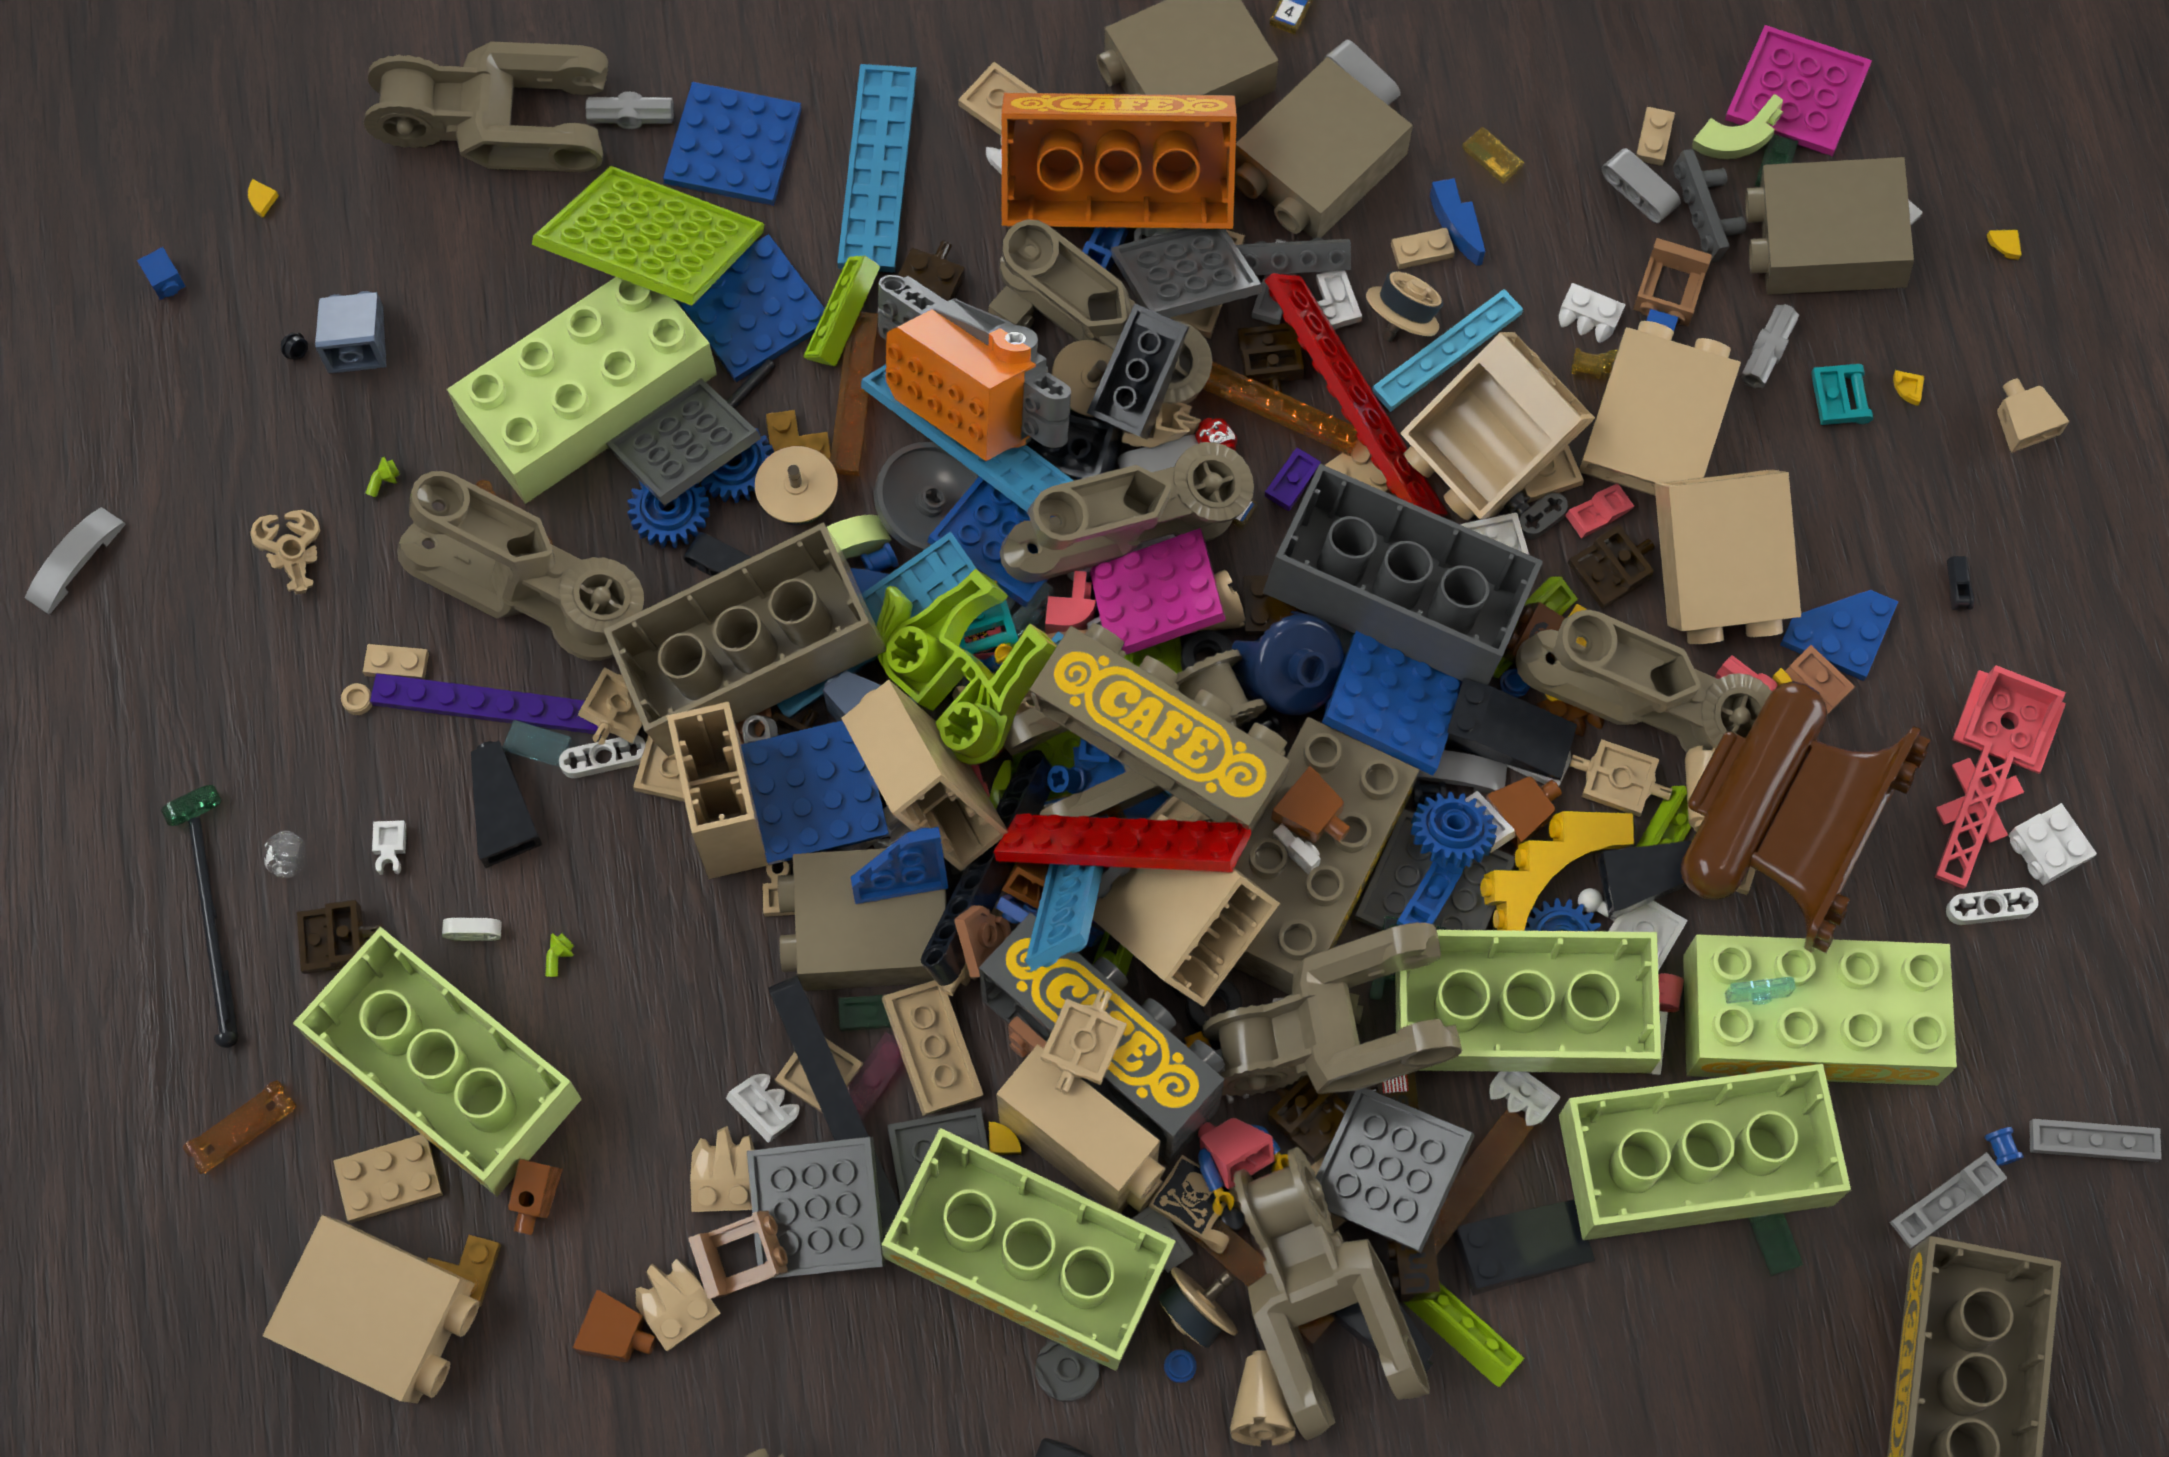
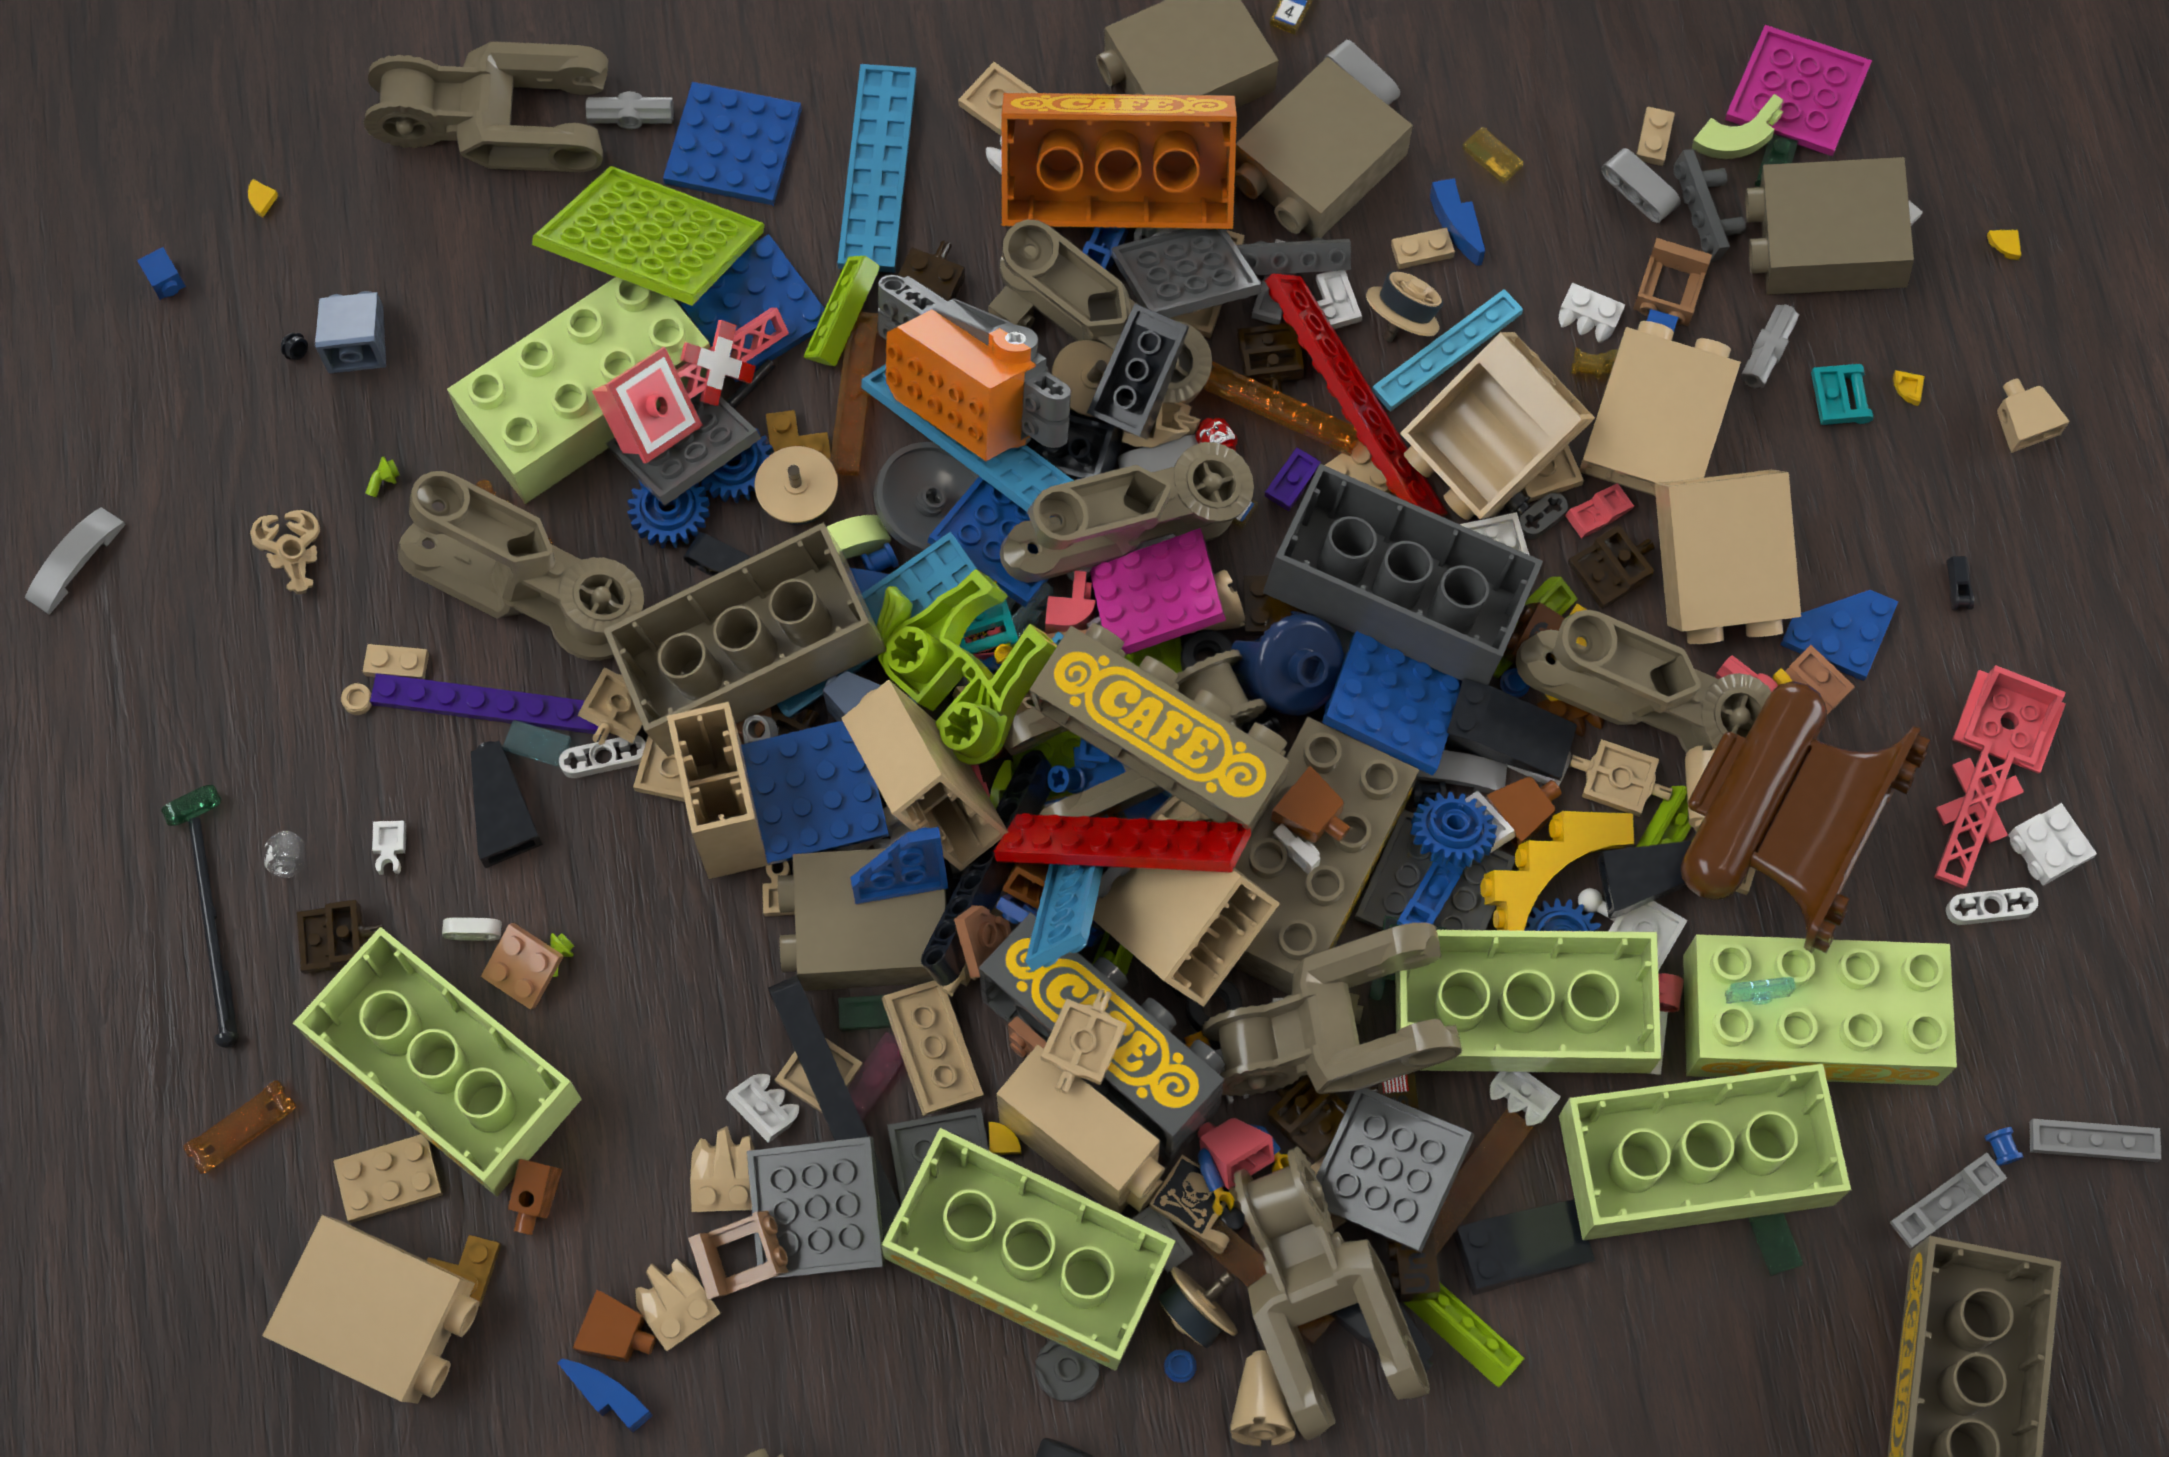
none -> nougat plate [480,923,564,1010]
none -> blue slope [557,1358,653,1433]
none -> piece [592,308,789,464]

